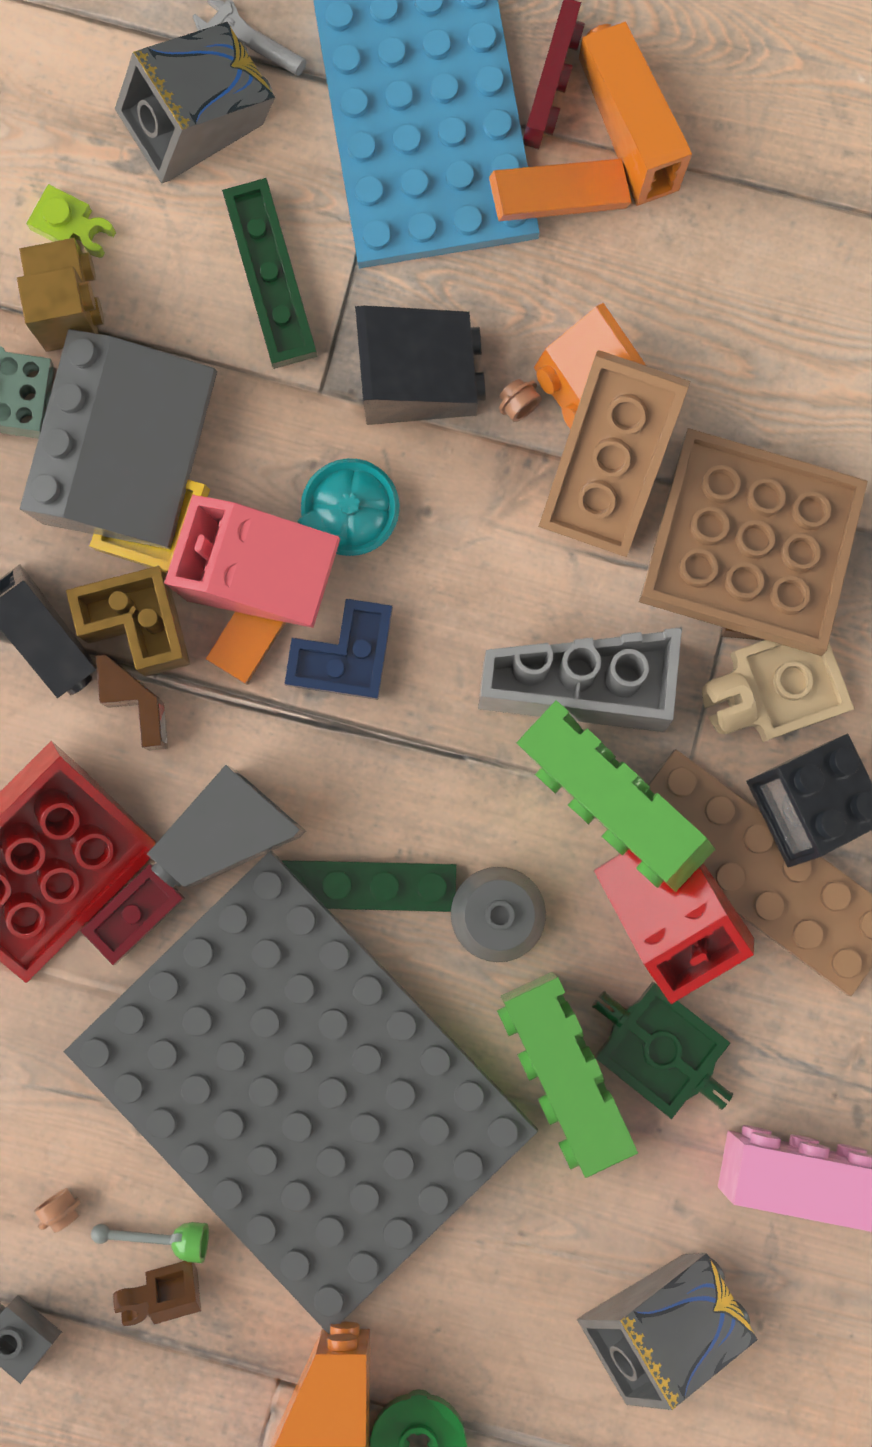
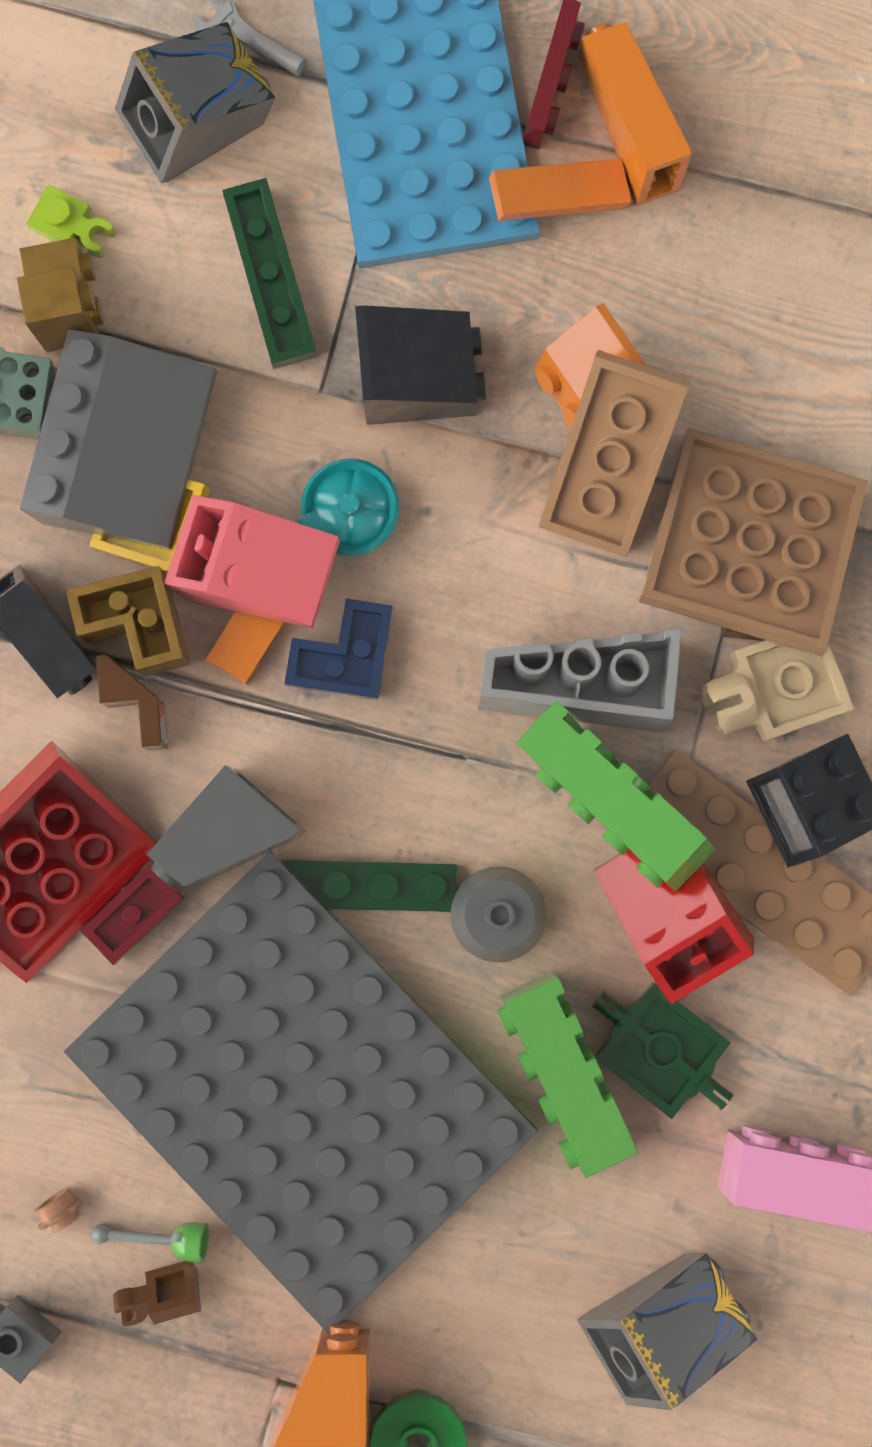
nougat plate [499,379,542,422] -> none

